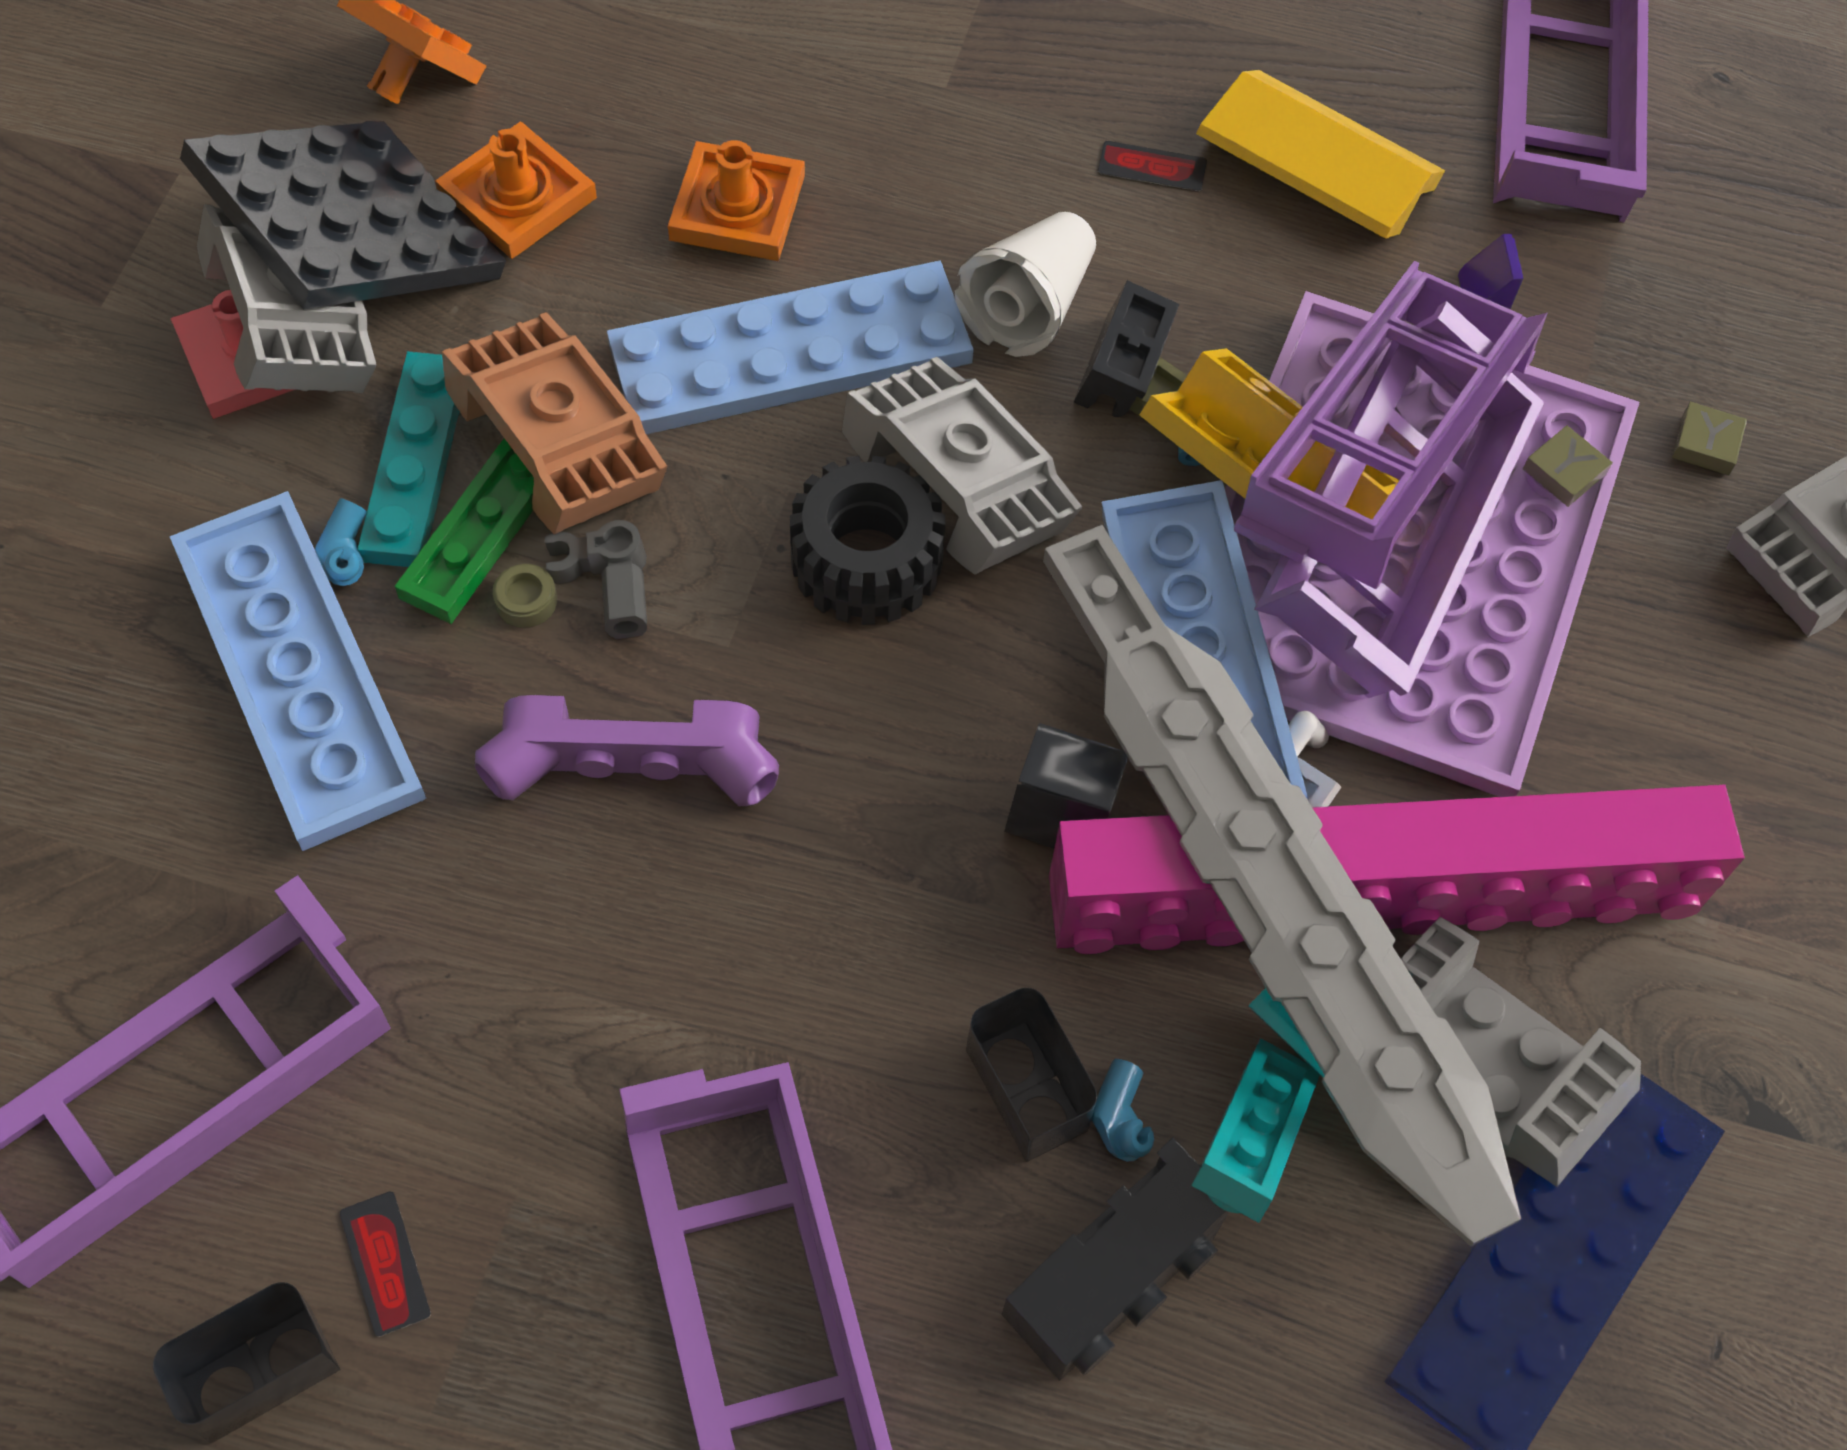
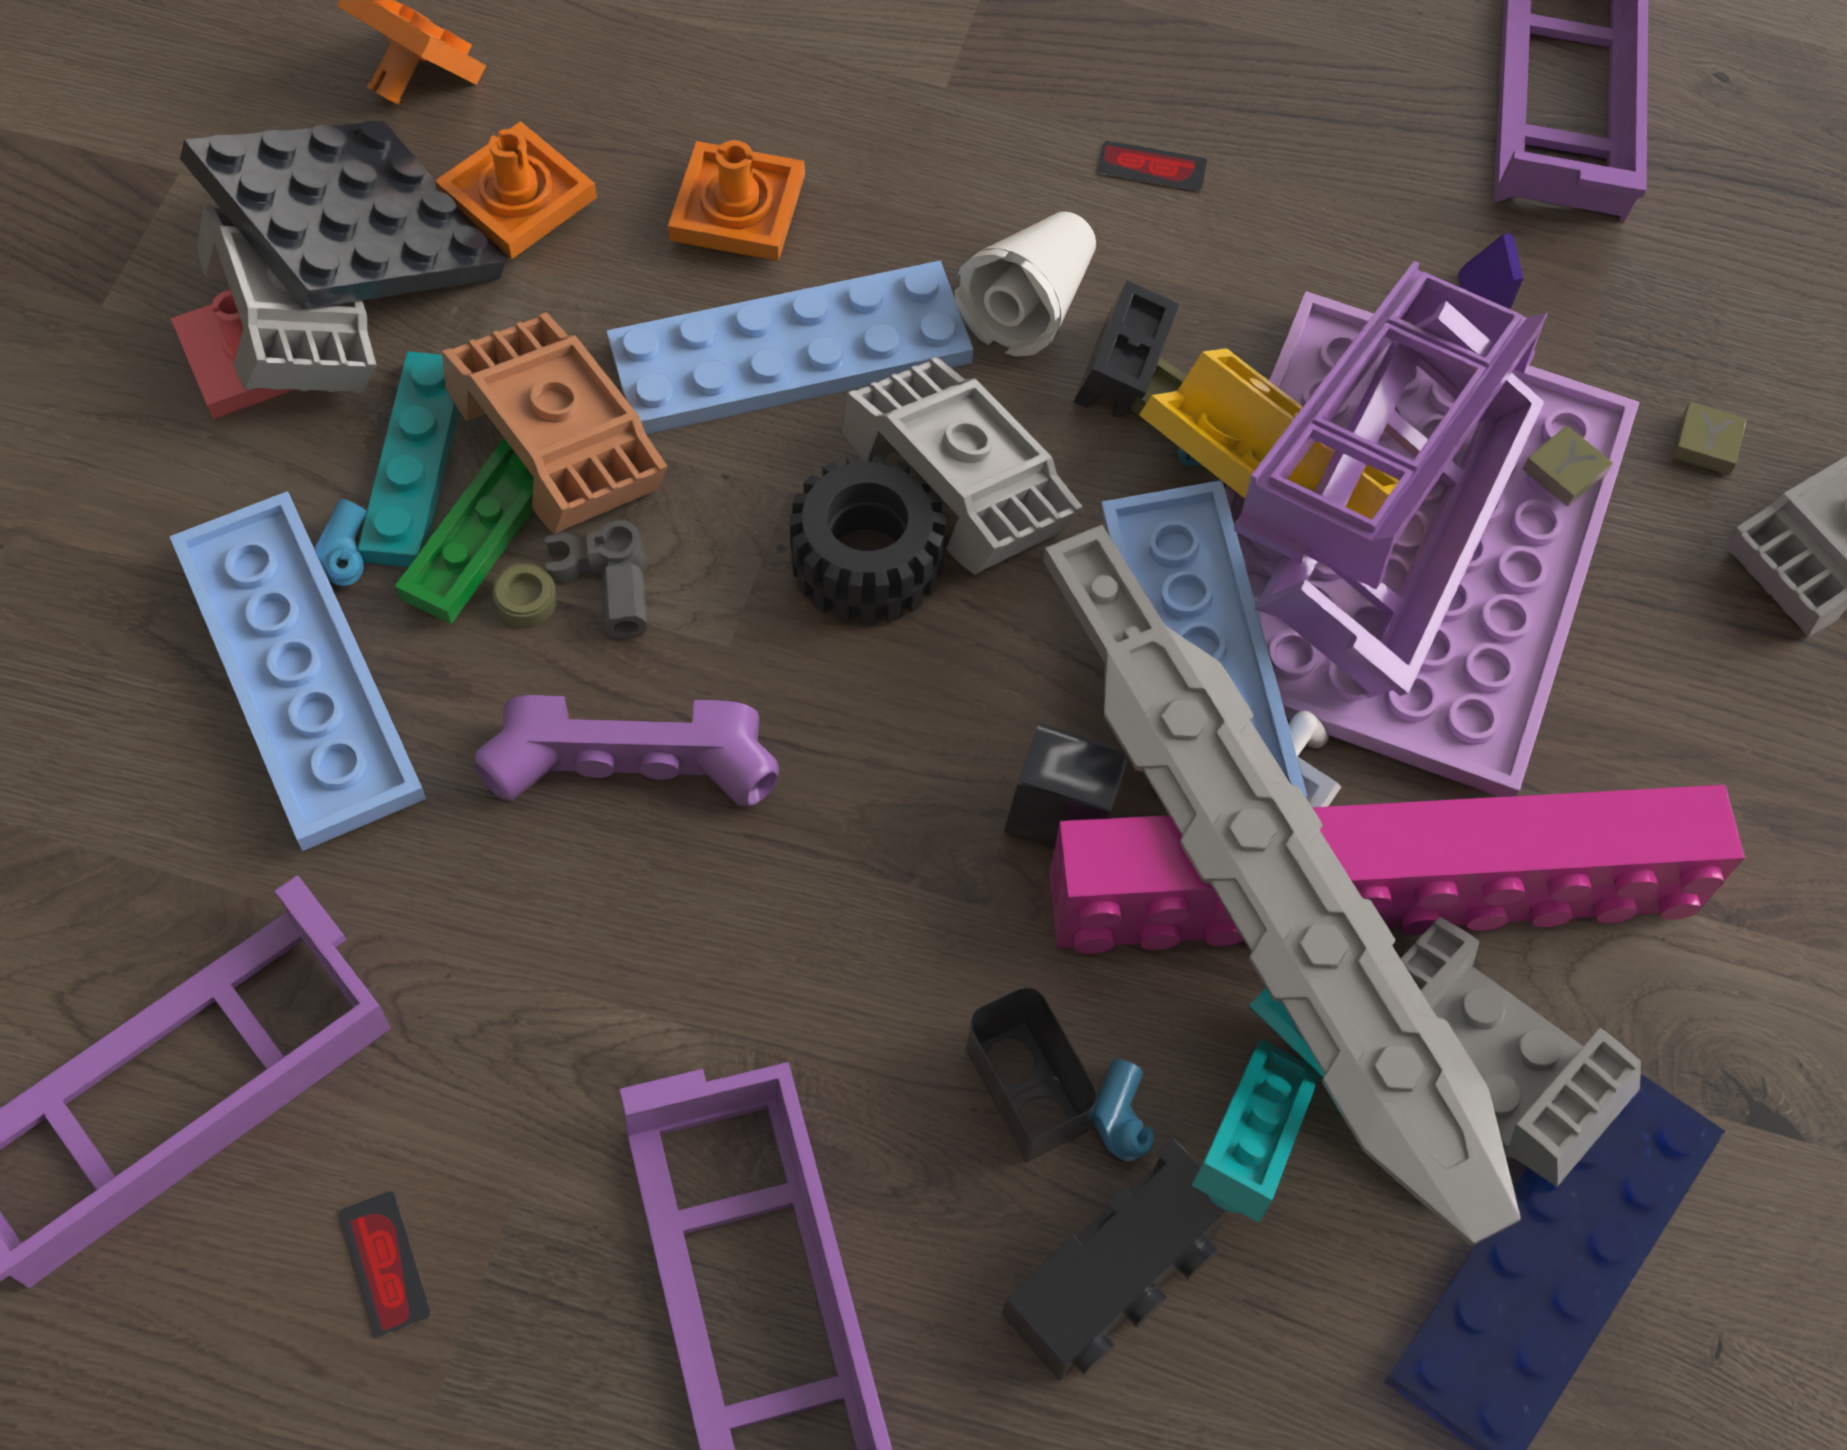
black piece [153,1282,341,1444] -> none
yellow slope [1196,70,1445,239] -> none

